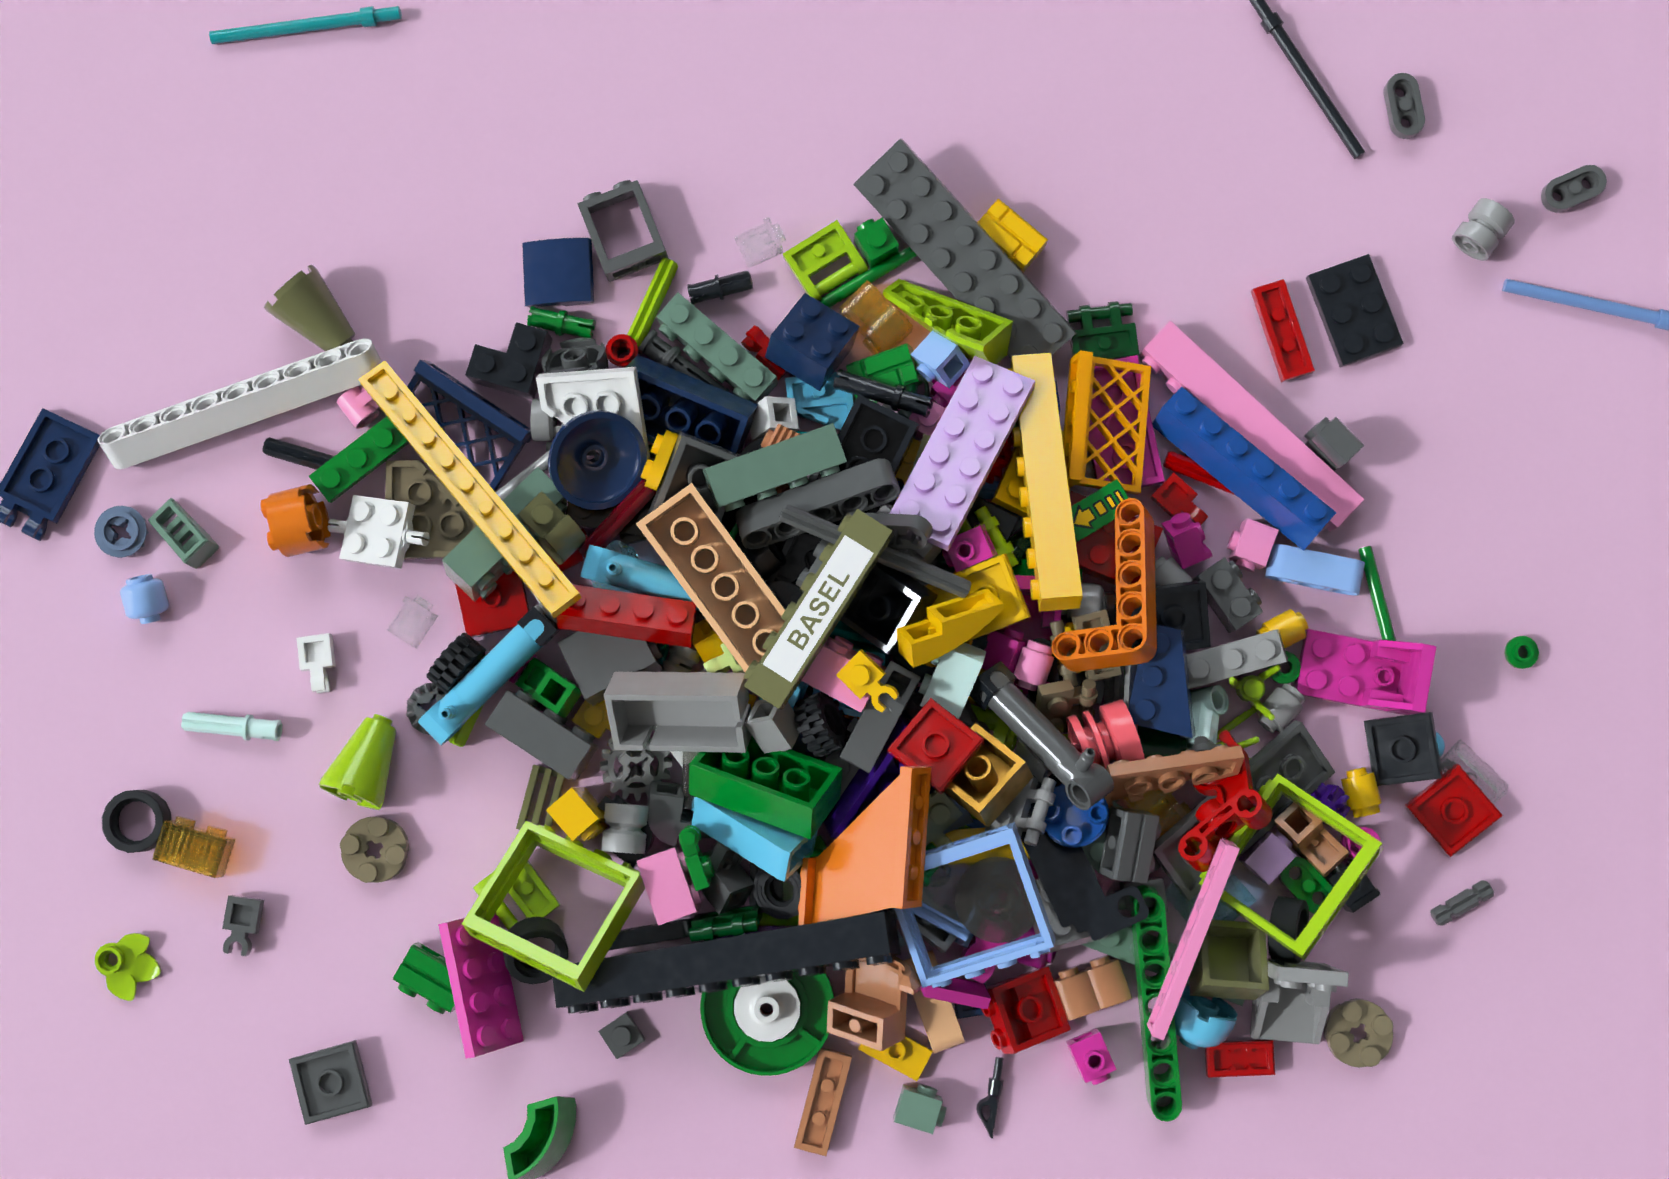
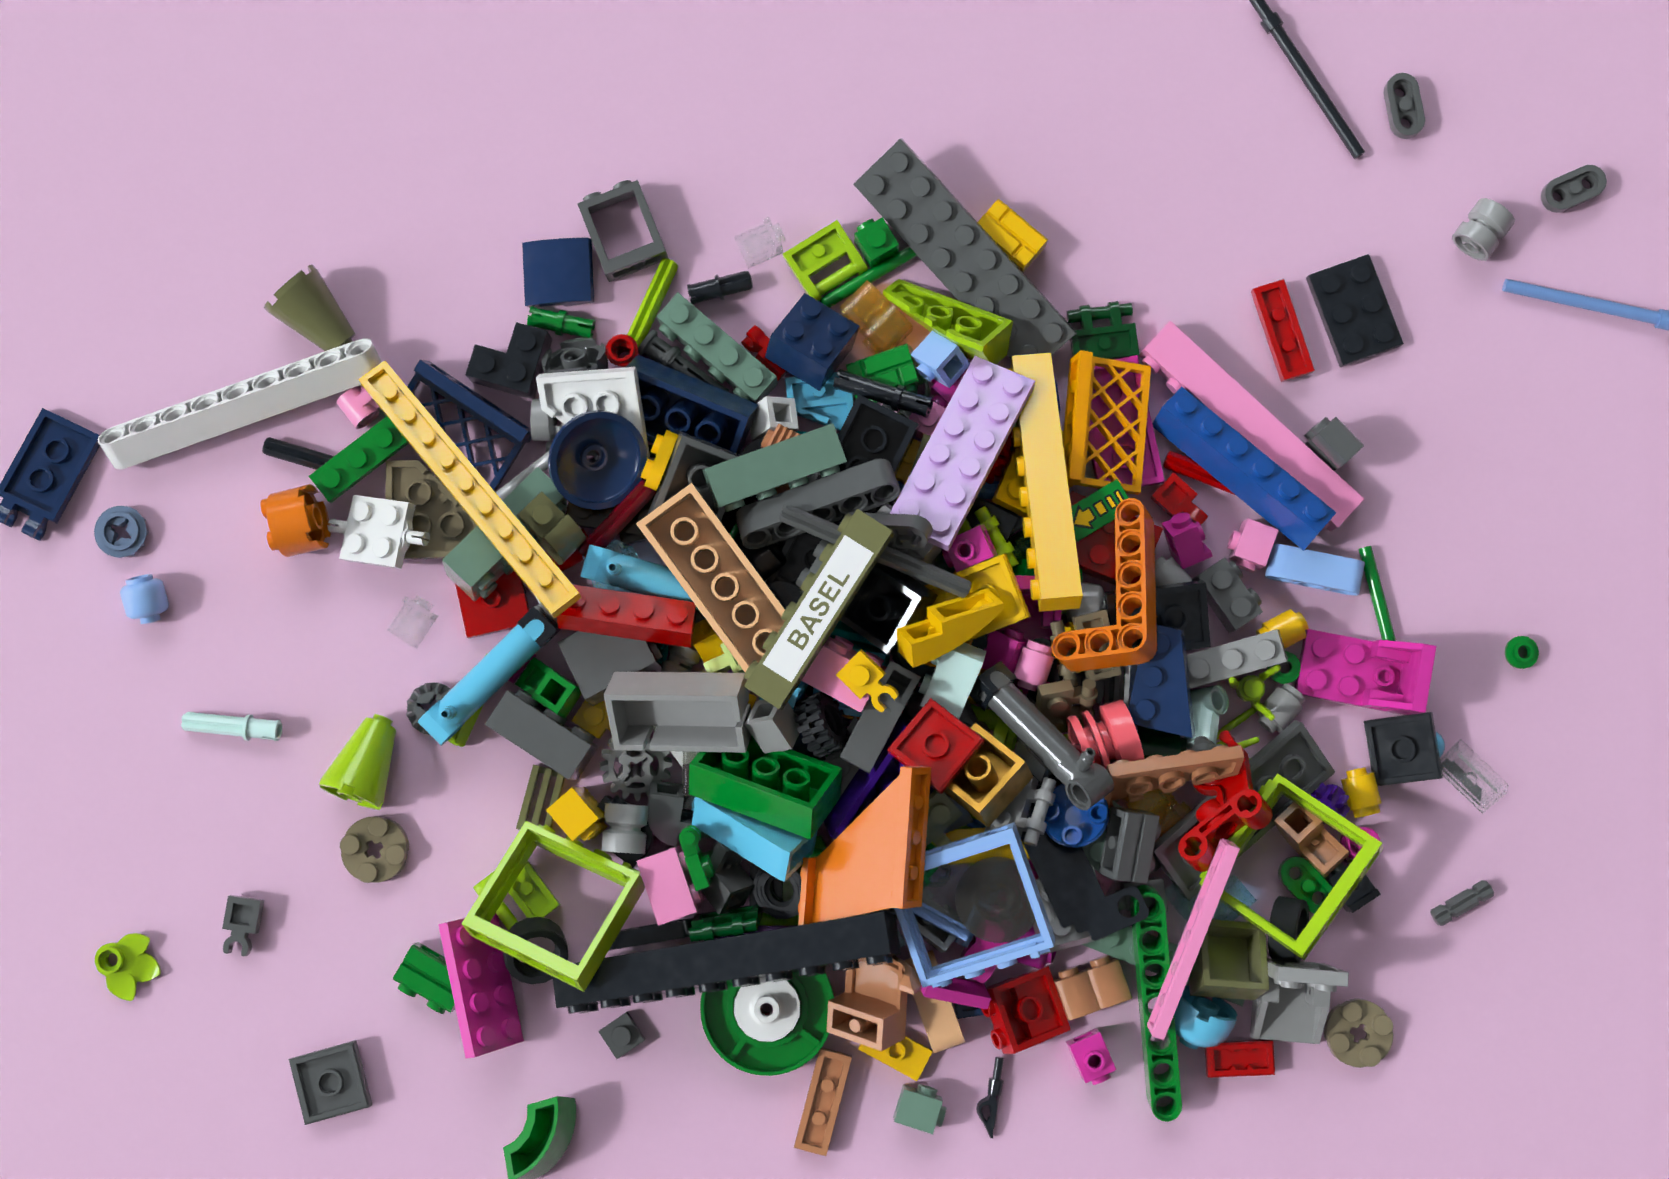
black tyre [102,790,172,853] -> none
sand green slope [148,498,219,569] -> none
clear yellow brick [152,816,235,878] -> none
teal bar [209,6,402,44] -> none
white plate [296,633,336,693] -> none
black tyre [427,633,486,694] -> none
lavender brick [1238,831,1296,885] -> none
red plate [1405,763,1503,857] -> none

